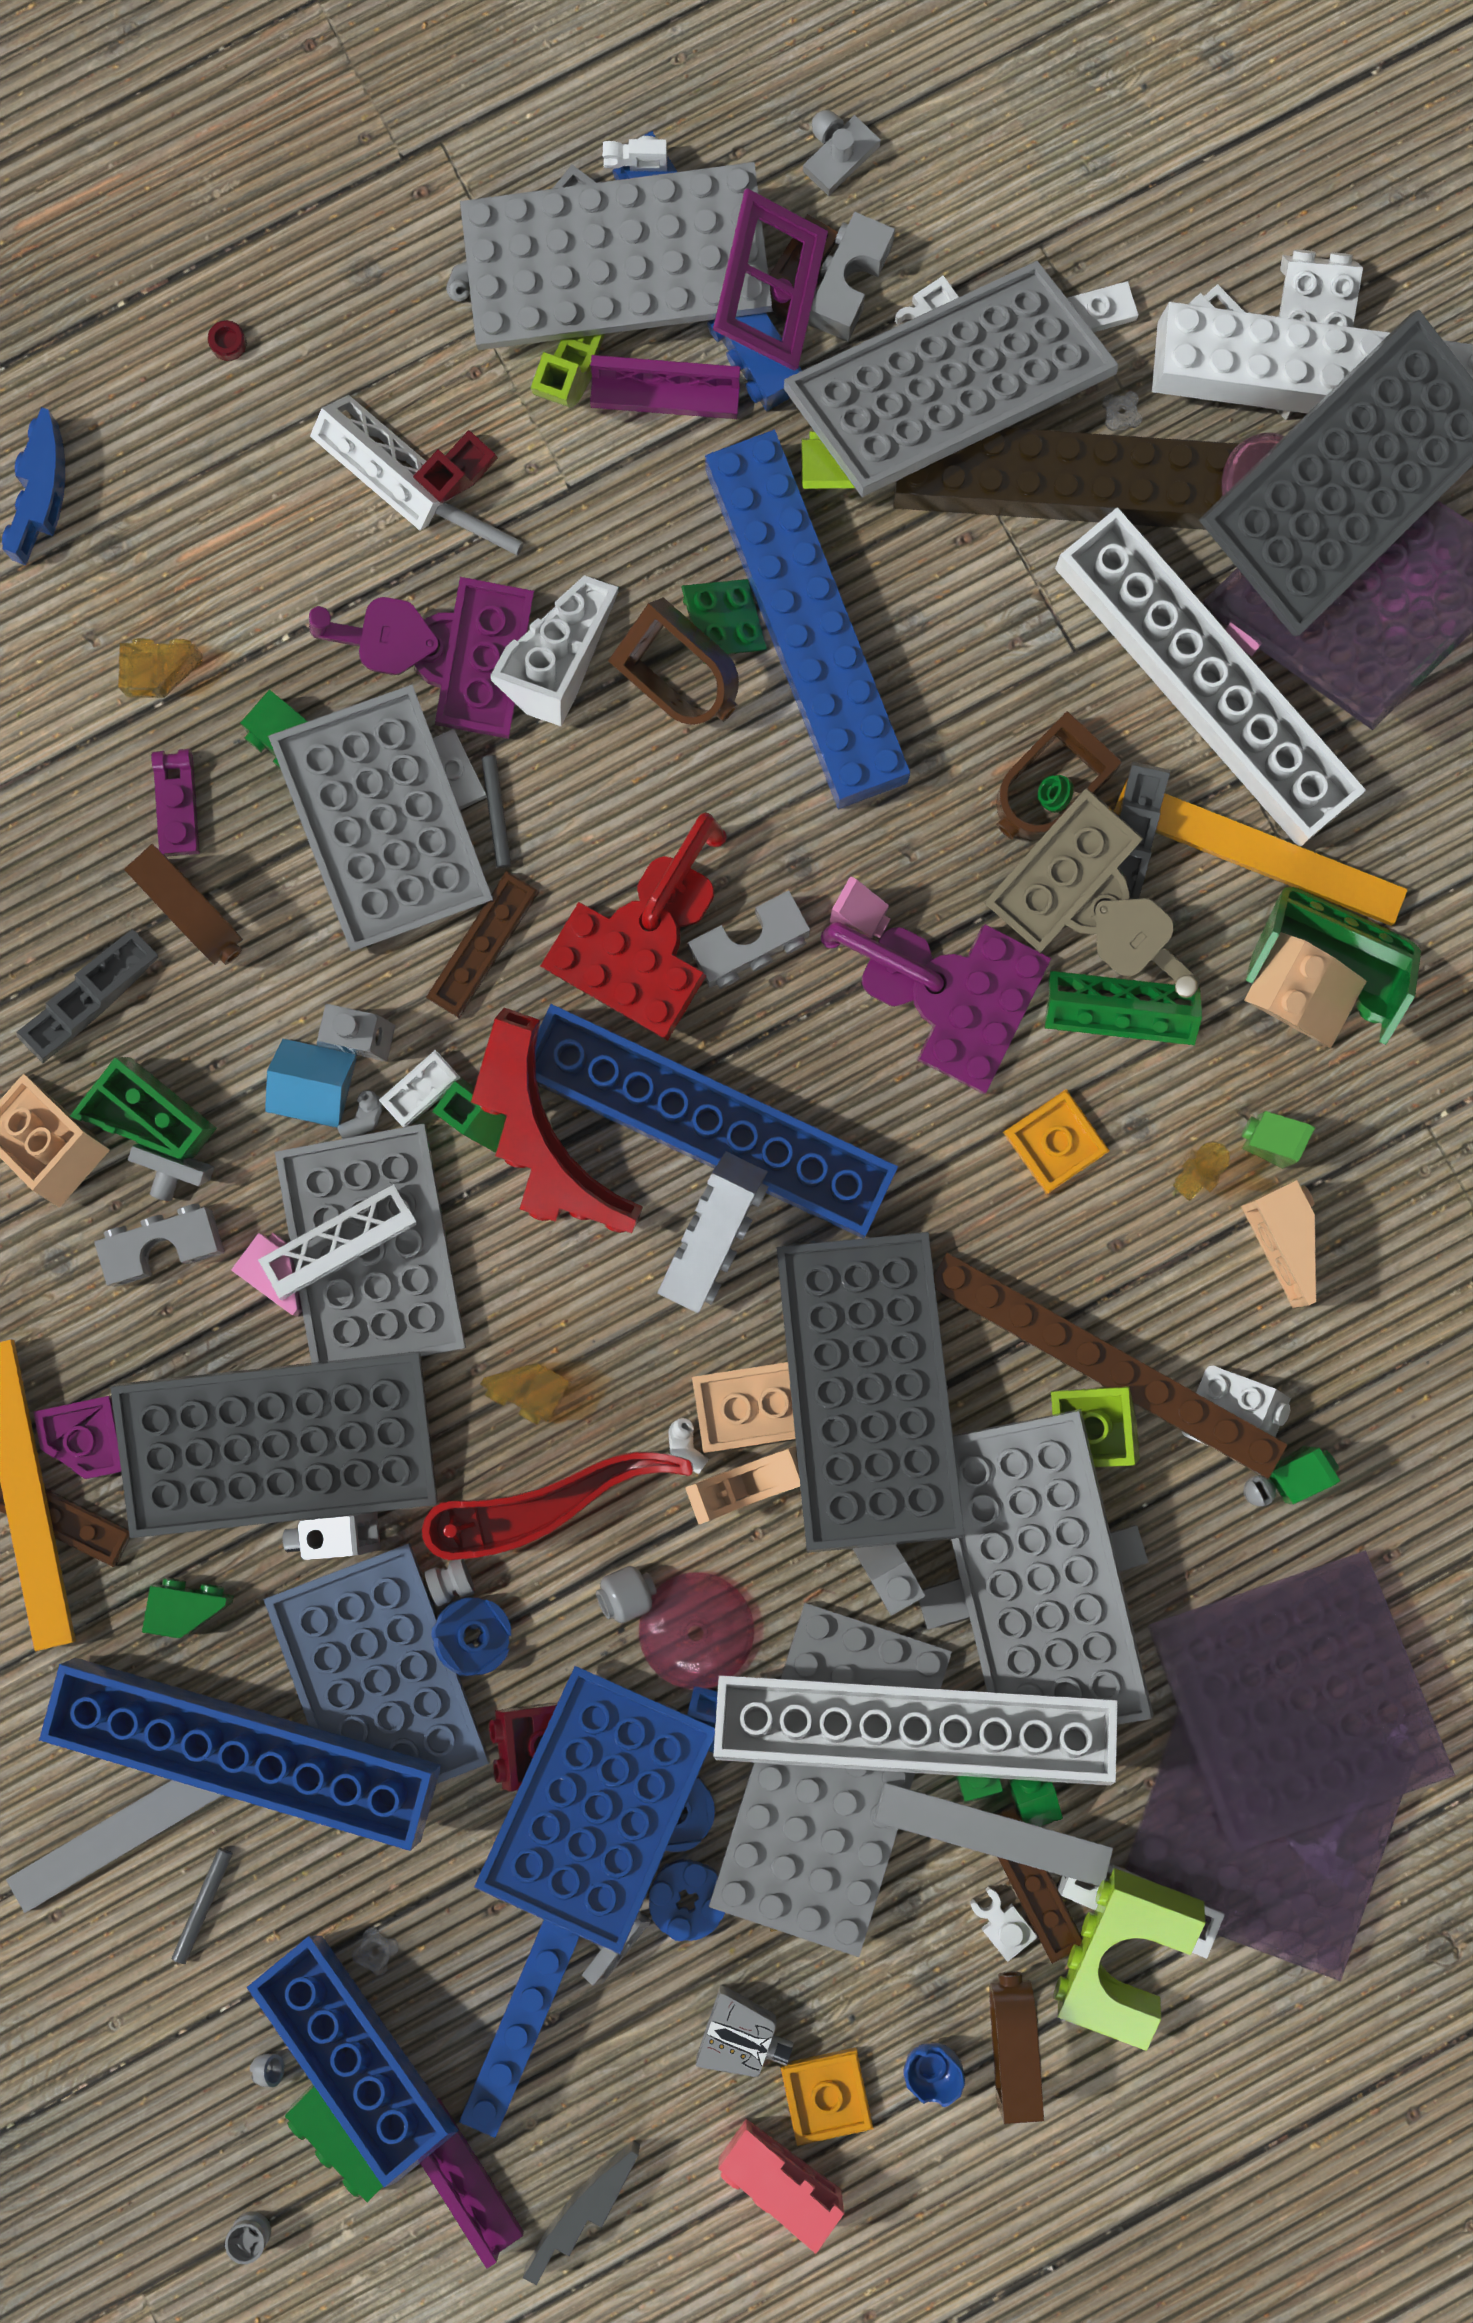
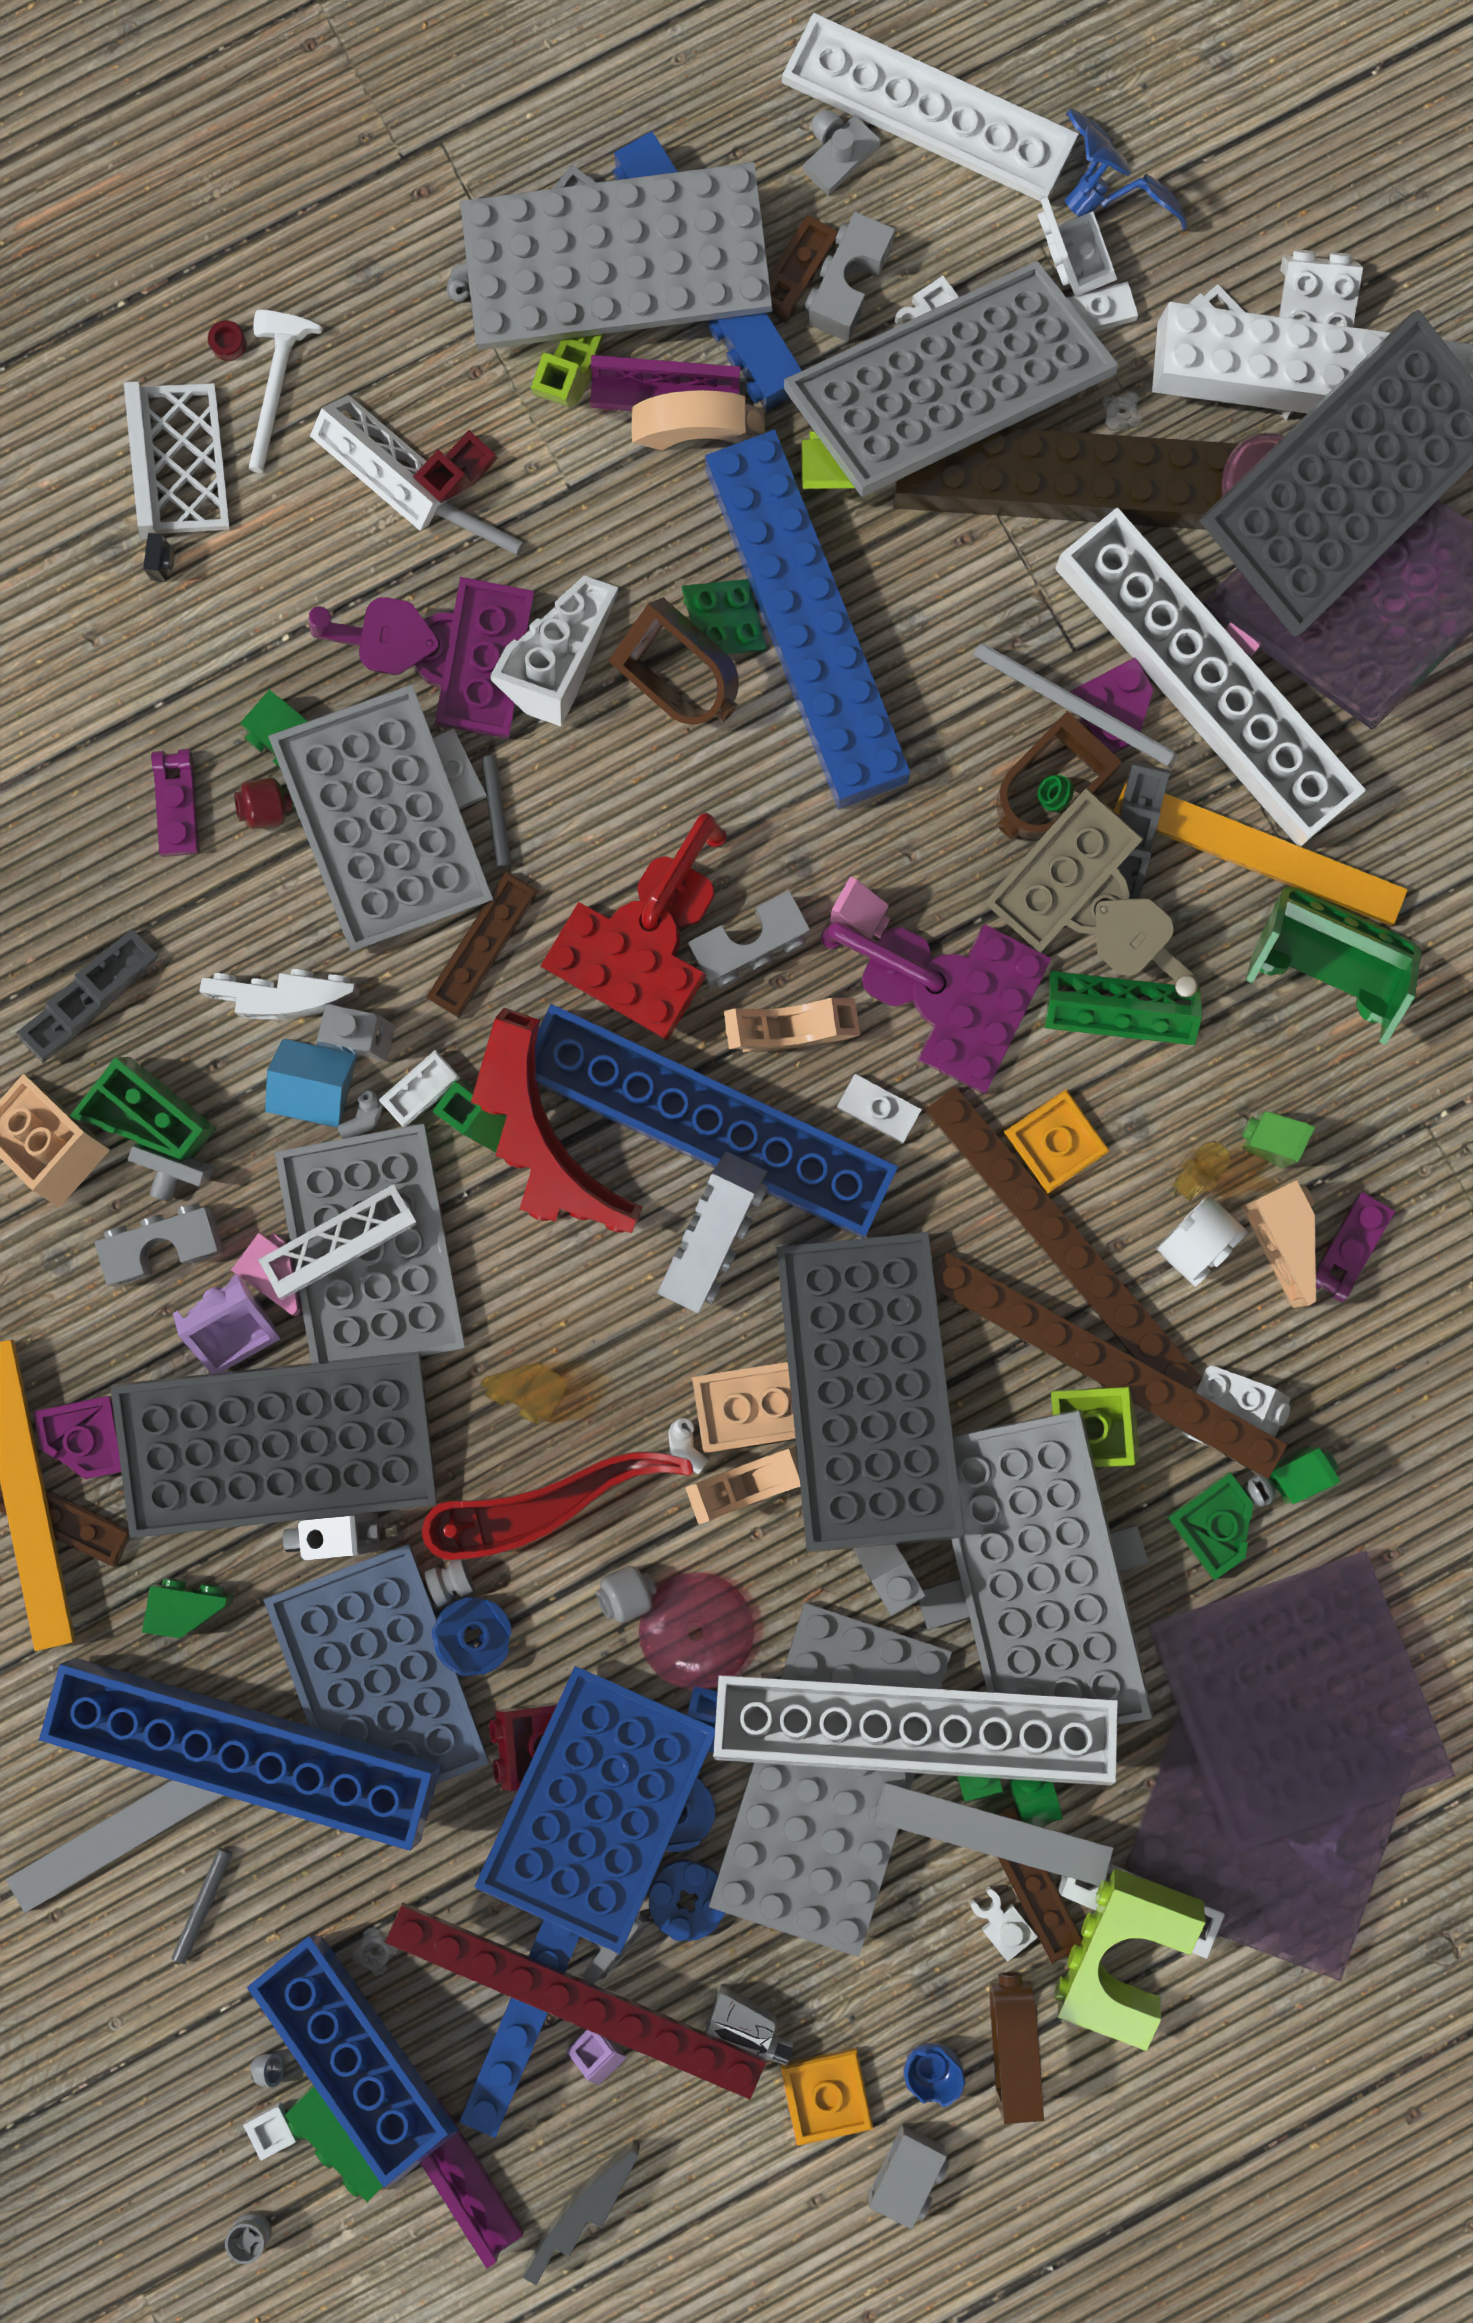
blue slope [2,407,65,565] -> none
clear yellow slope [118,638,203,698] -> none
reddish brown window [124,844,243,965] -> none
white plate [603,136,667,172] -> none
magenta door [713,189,828,371] -> none
coral wedge [718,2119,844,2254] -> none
light nougat slope [1244,932,1367,1048] -> none
none -> white fence [124,382,229,539]
none -> black plate [143,533,175,582]
none -> lavender brick [173,1274,280,1374]
none -> white slope [199,969,360,1020]
none -> dark red head [234,778,292,829]
none -> white plate [243,2102,298,2161]
none -> white piece [249,310,323,473]
none -> dark red plate [385,1902,766,2100]
none -> lavender slope [566,2030,626,2084]
none -> light nougat arch [632,390,765,451]
none -> light nougat arch [724,997,860,1053]
none -> white plate [782,13,1078,202]
none -> white plate [837,1074,922,1144]
none -> light grey brick [867,2124,949,2230]
none -> reddish brown plate [925,1086,1202,1389]
none -> light grey tile [973,643,1179,769]
none -> white bracket [1037,197,1117,297]
none -> blue plant [1065,108,1188,231]
none -> magenta plate [1070,658,1153,754]
none -> white brick [1156,1195,1248,1287]
none -> green plate [1167,1472,1254,1581]
none -> magenta plate [1316,1192,1395,1303]

